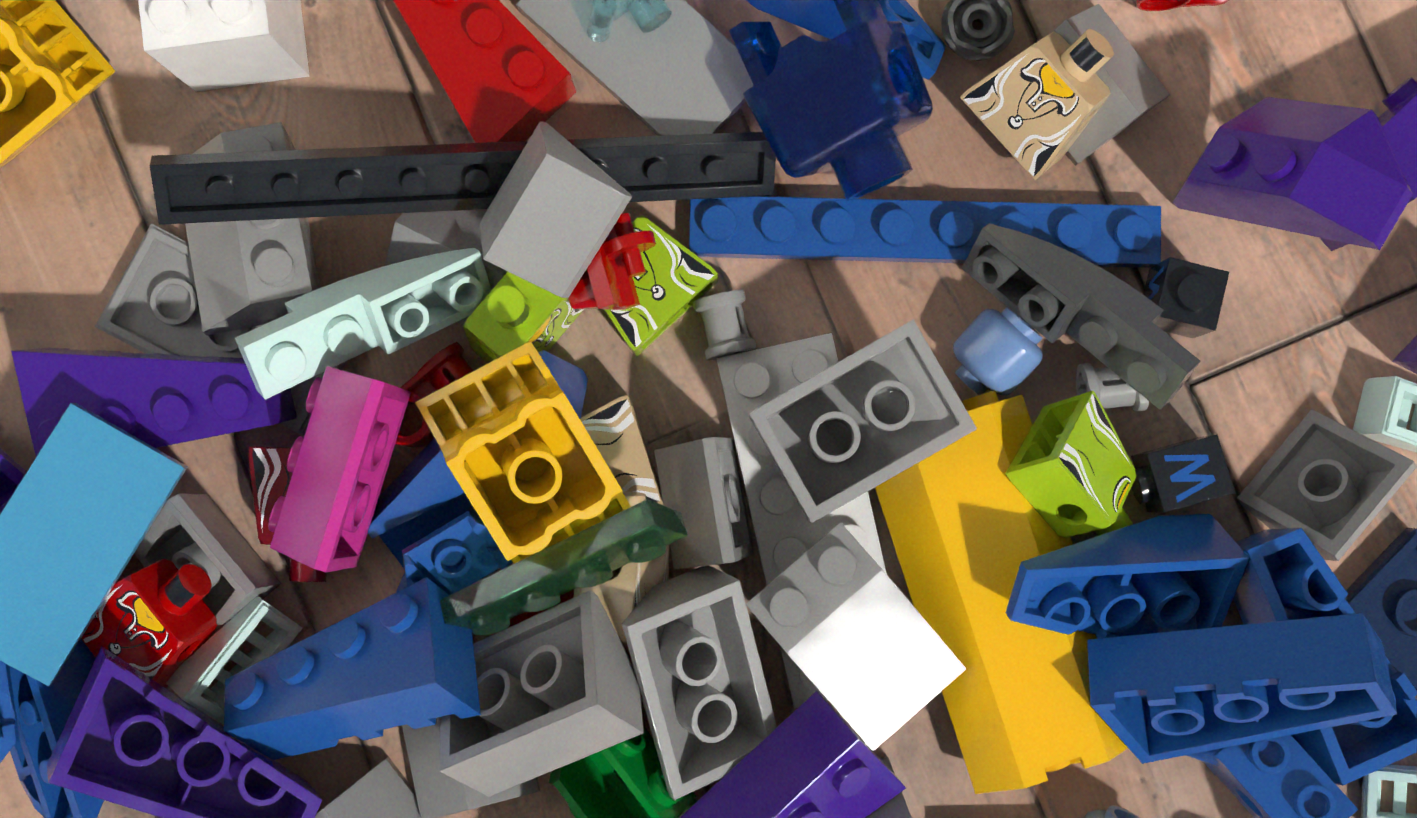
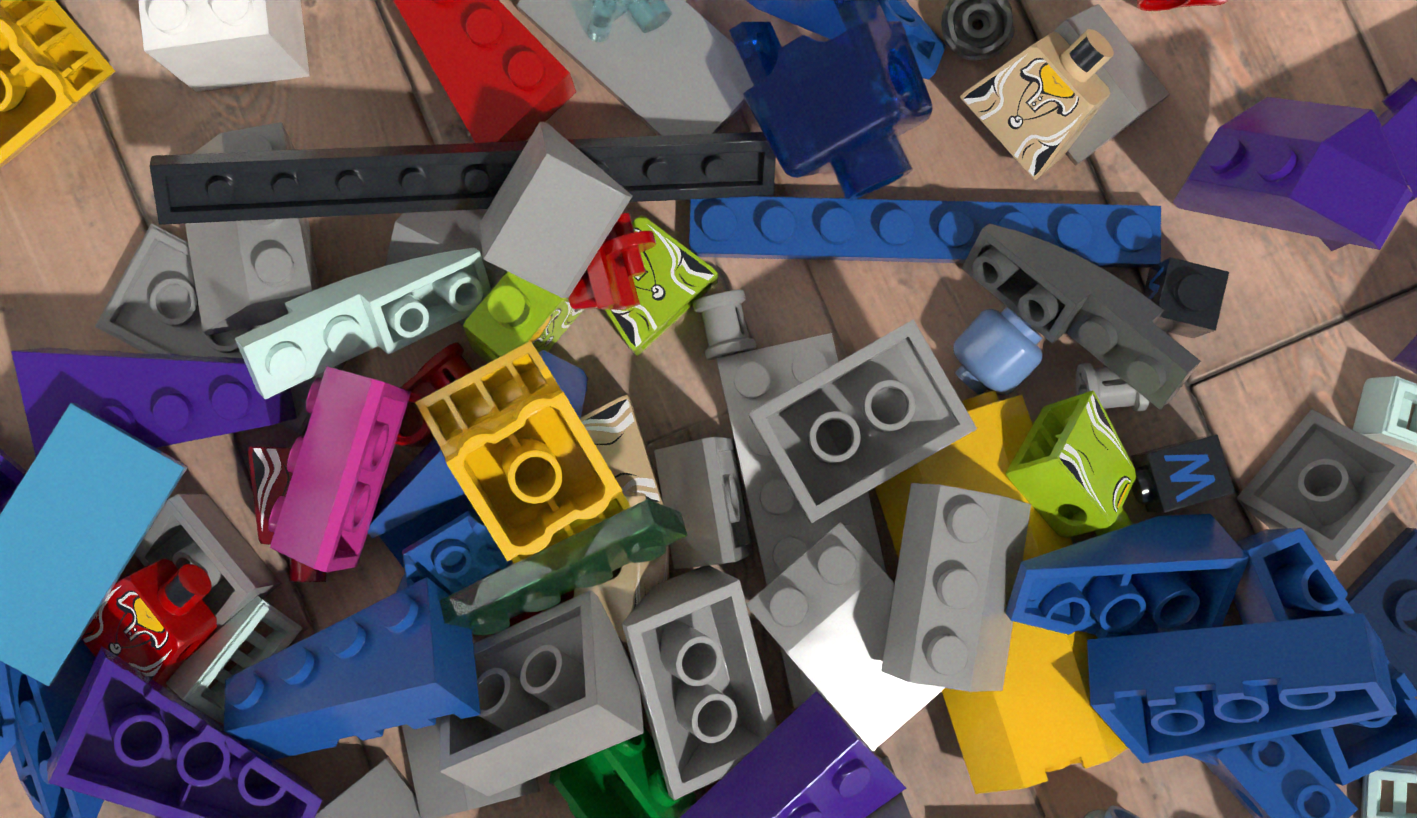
none -> light grey slope [881,483,1031,692]

